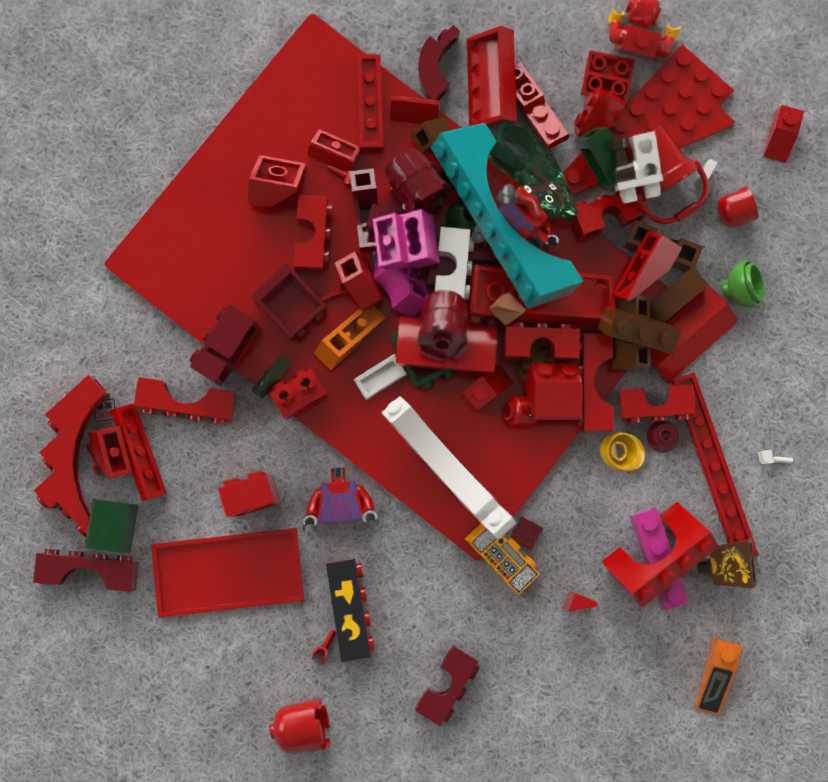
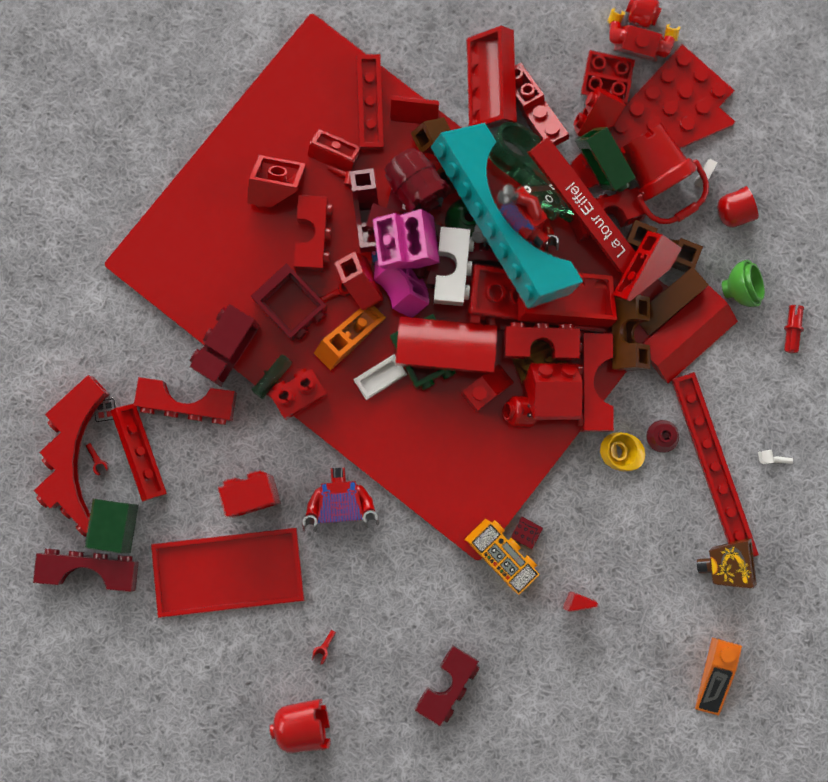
red slope [88,425,132,479] -> none
black brick [326,558,375,662] -> none
white arch [382,397,516,540] -> none
dark red piece [417,290,469,361] -> none
dark red arch [418,25,460,101] -> none
nougat slope [489,293,526,325] -> none
reddish brown arch [598,306,682,354] -> none
red arch [601,502,719,608] -> none
white hips [608,131,663,203] -> none
red arch [619,384,696,423] -> none
dark pink brick [629,508,689,610] -> none
red slope [763,105,804,163] -> none
none -> red tile [528,137,663,301]
none -> red axle [784,305,804,353]

